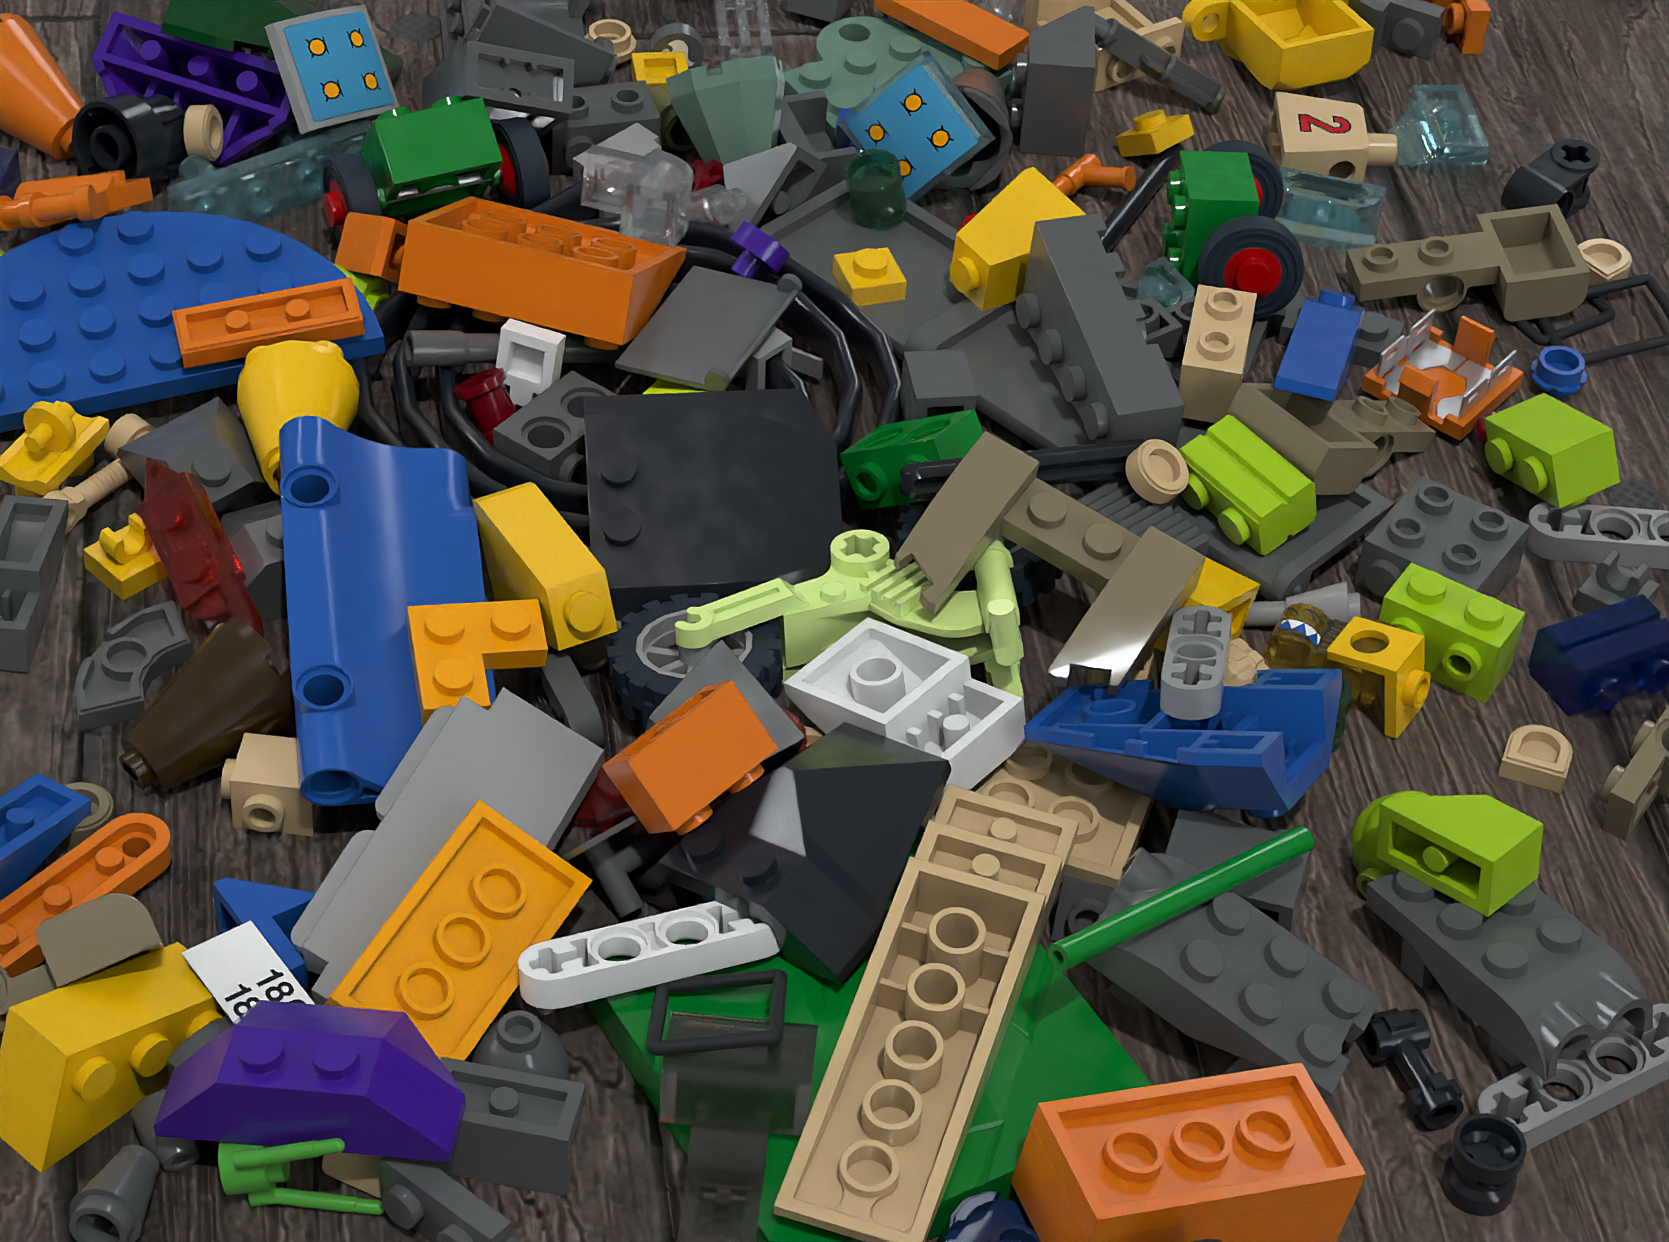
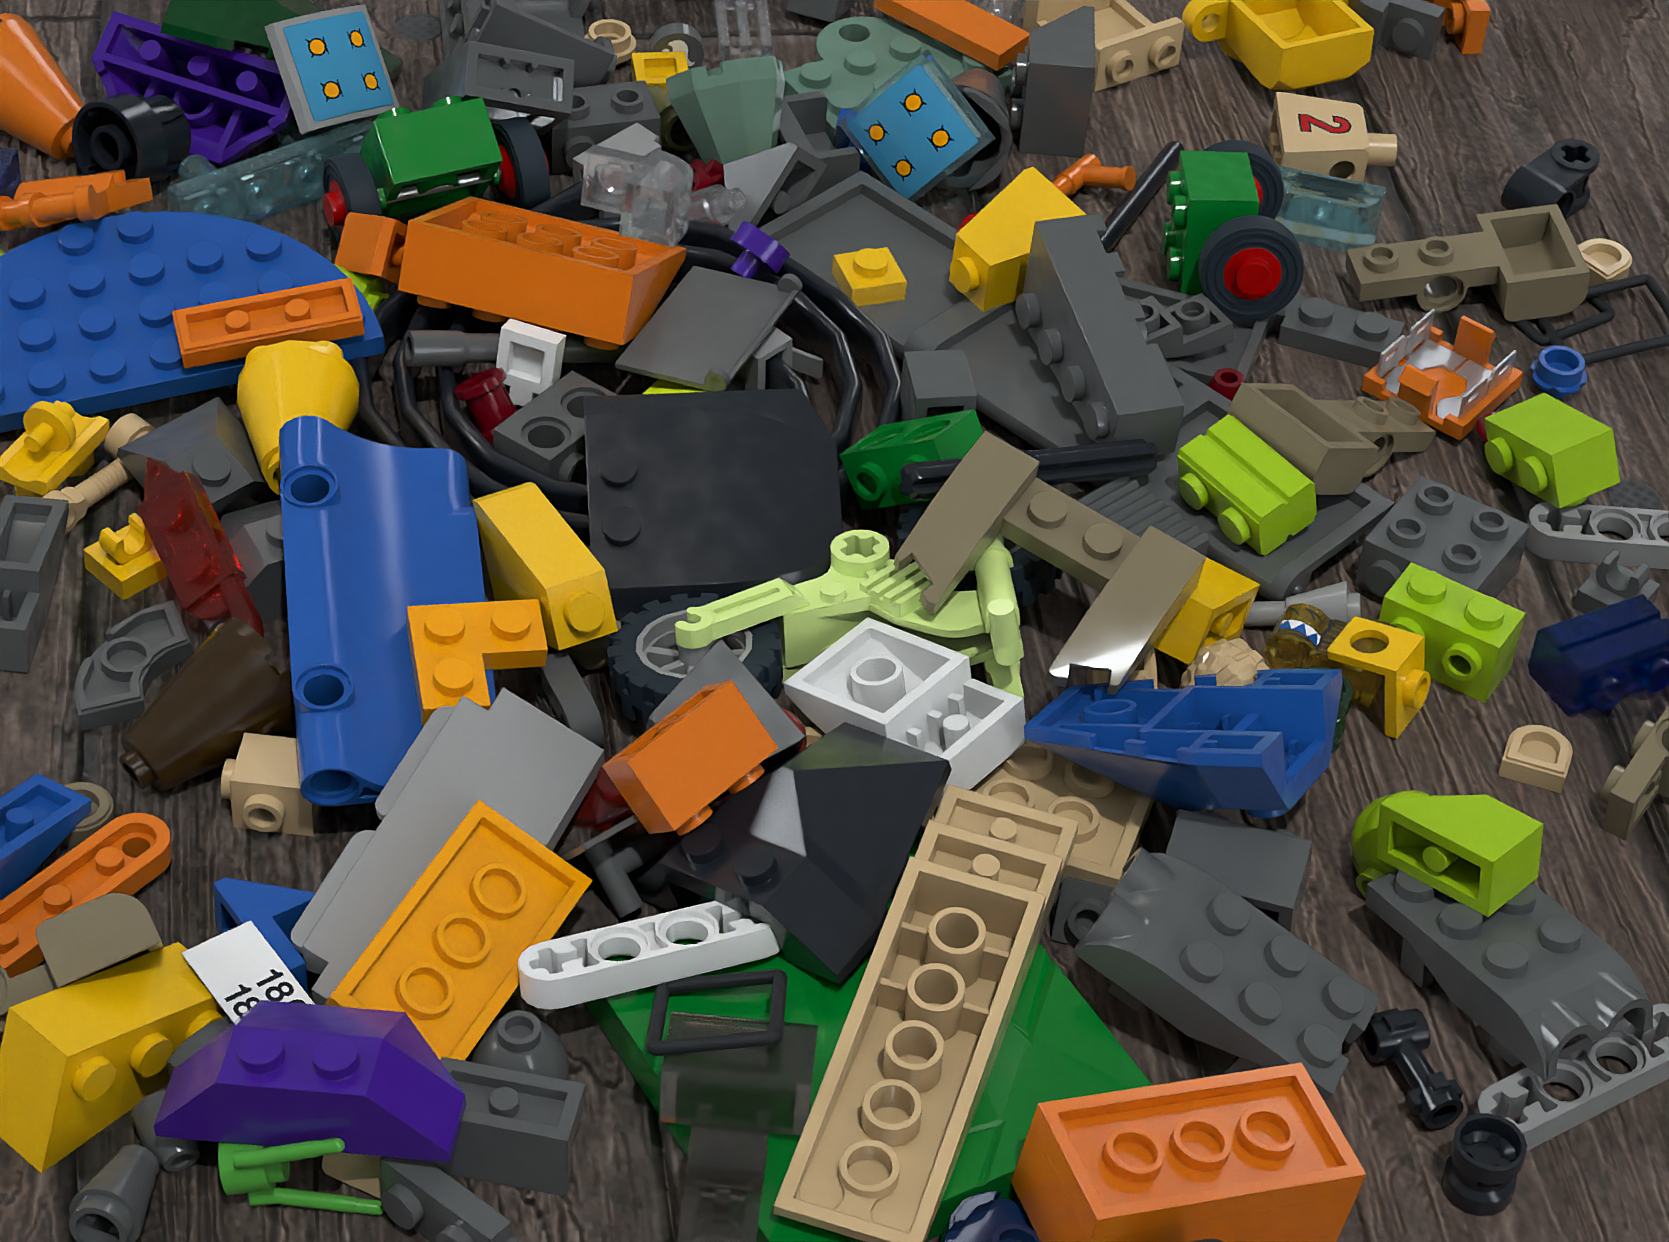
tan tile [184,105,224,162] -> none
clear green wheel [844,149,907,229] -> none
green piece [1048,826,1314,971] -> none
dark grey piece [1095,14,1226,112] -> none
yellow plate [1115,109,1195,157] -> none
tan tile [1125,439,1189,504] -> none
clear light blue tile [1135,256,1195,308] -> none
light grey beam [1160,605,1232,720] -> none
tan brick [1178,284,1257,423] -> none
blue slope [1274,289,1366,402] -> none
clear light blue slope [1385,84,1489,167] -> none

